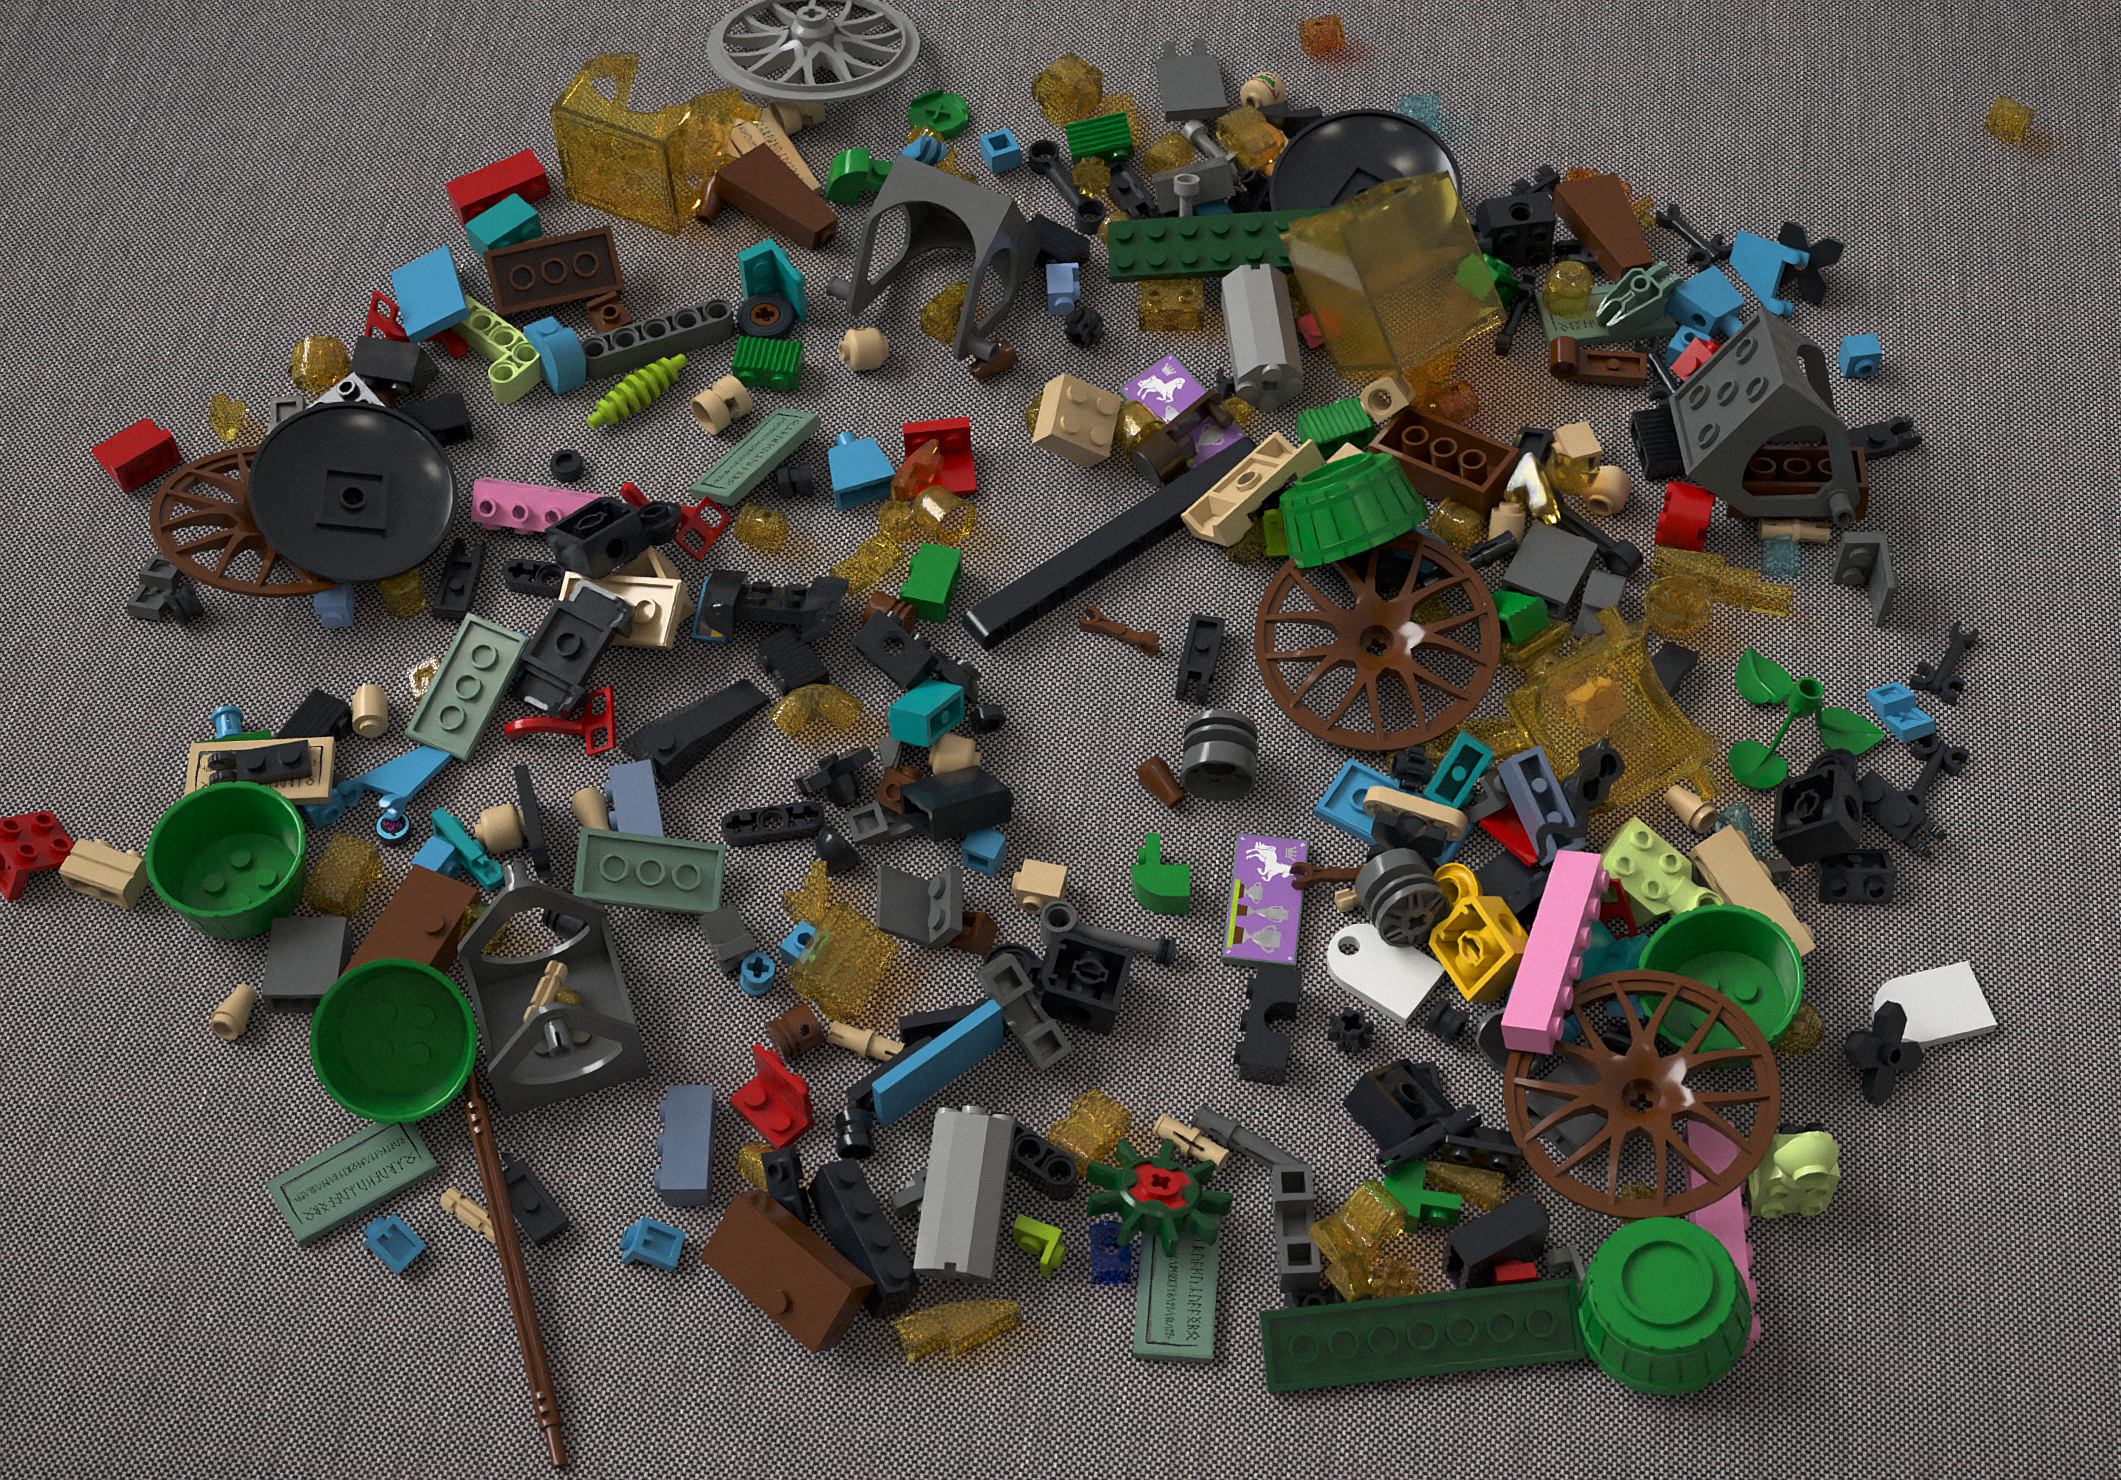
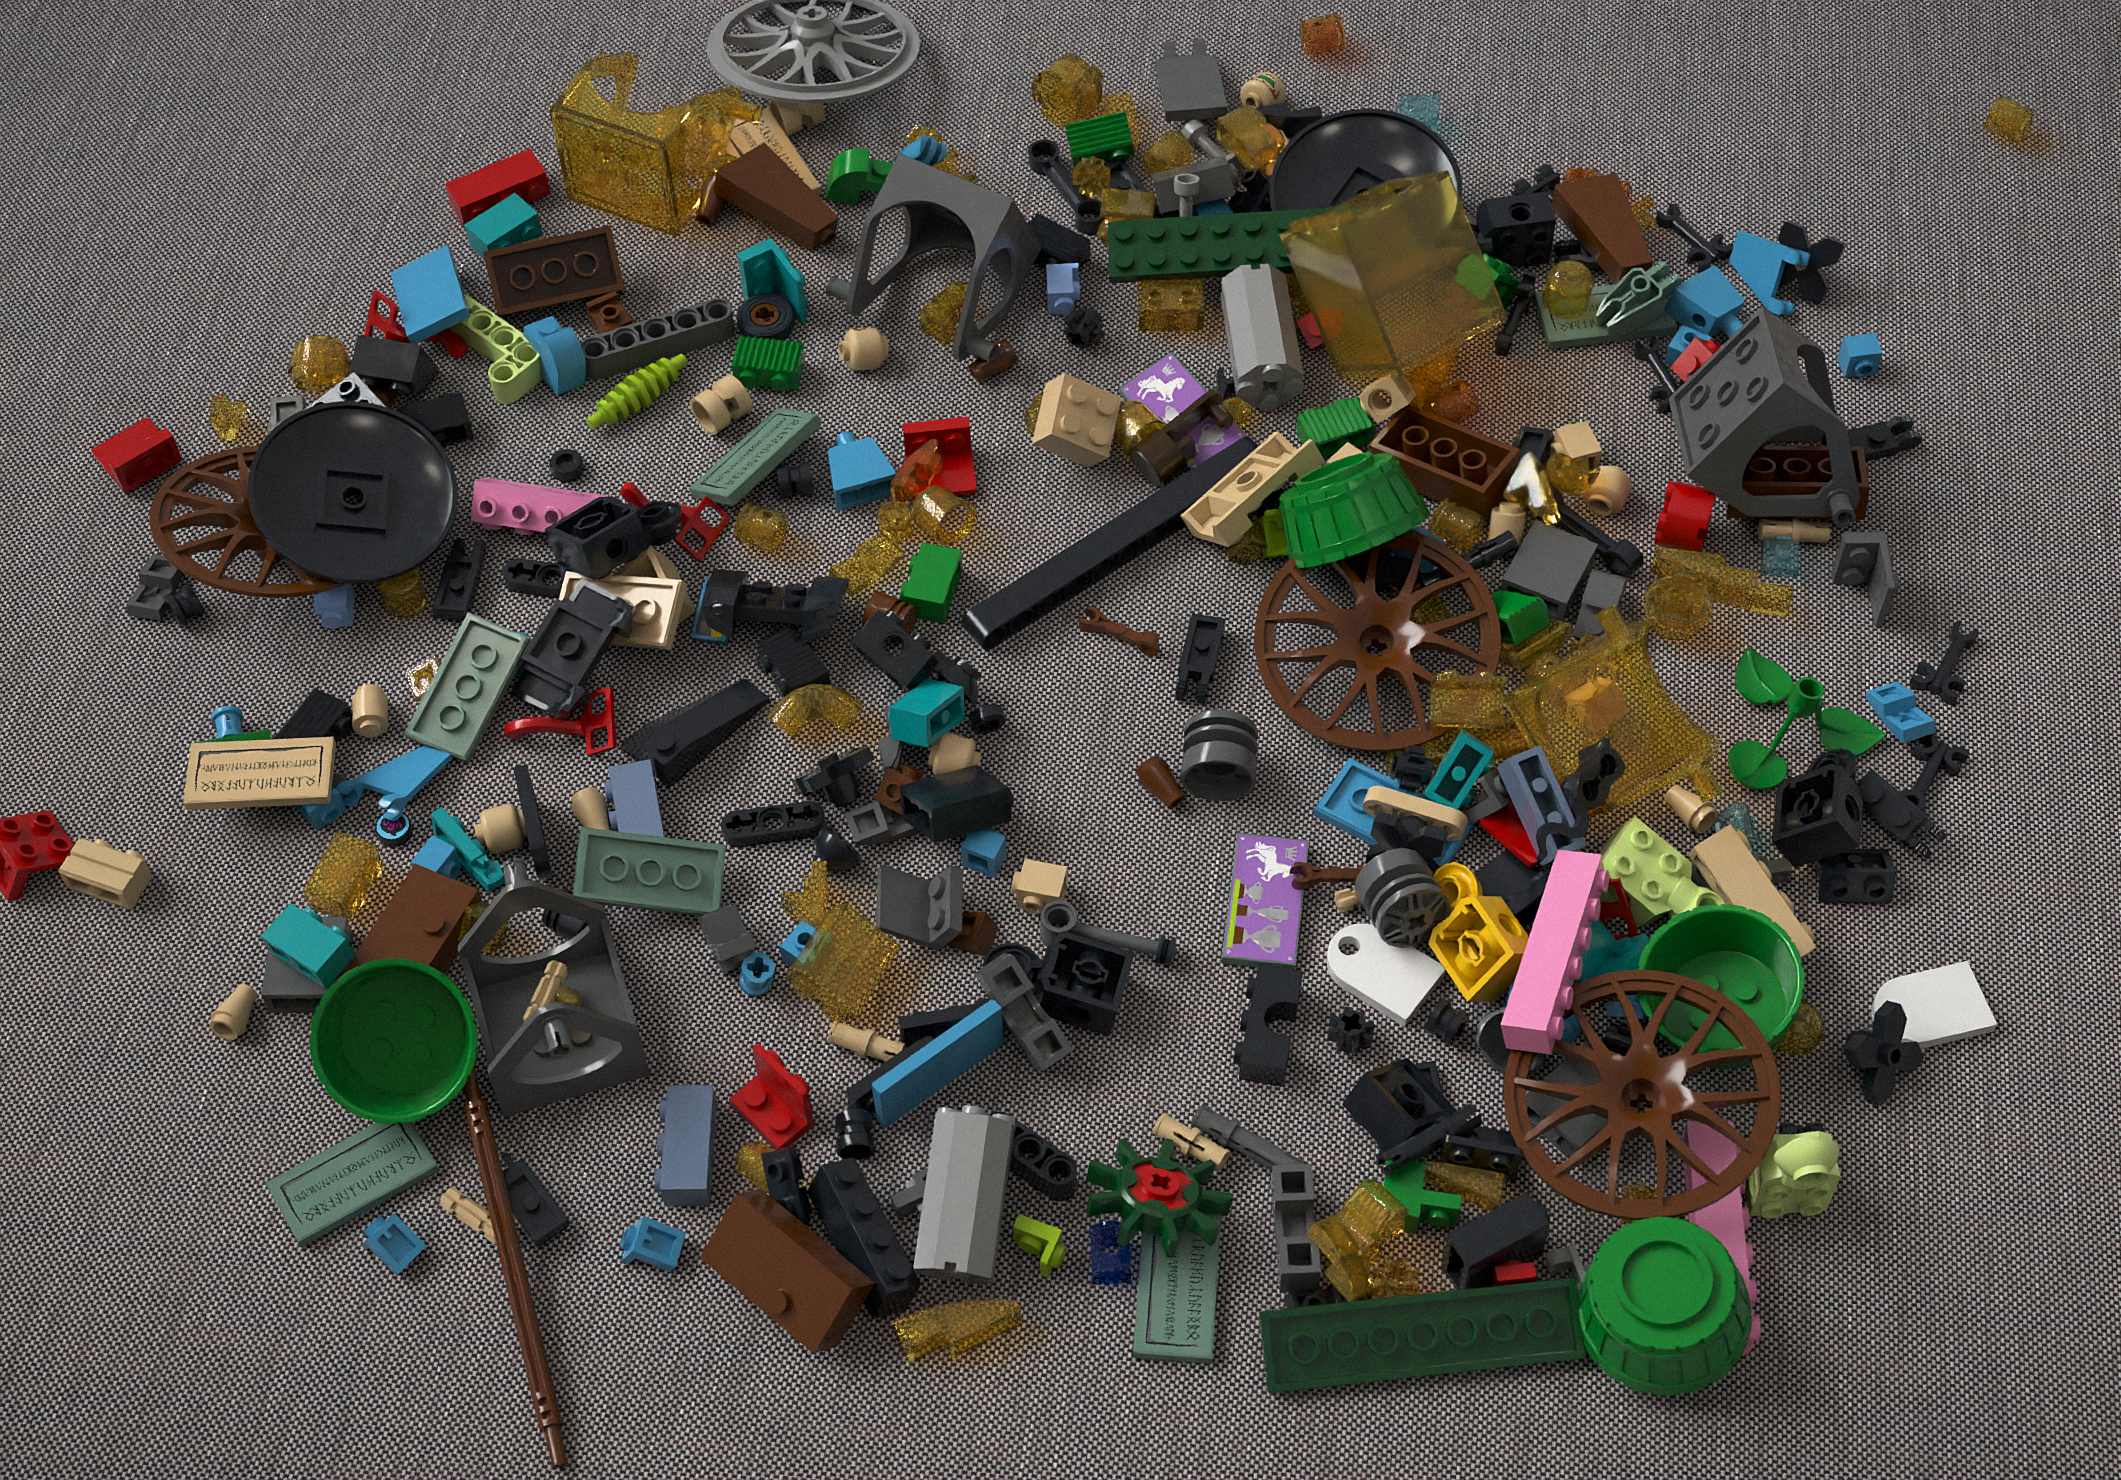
green piece [145,781,307,940] -> none
black hinge [207,739,313,786] -> none
reddish brown piece [764,1003,825,1063] -> none
green tile [908,89,969,141] -> none
dark azure plate [980,128,1021,175] -> none
clear yellow brick [1046,1088,1130,1178] -> none
green brick [1131,833,1190,915] -> none
reddish brown plate [1549,336,1647,387] -> none
black brick [1628,406,1685,481] -> none
black slope [1632,641,1699,705] -> none
none -> teal brick [261,903,356,989]
none -> clear yellow piece [1100,188,1156,220]
none -> clear yellow bracket [1430,670,1507,729]

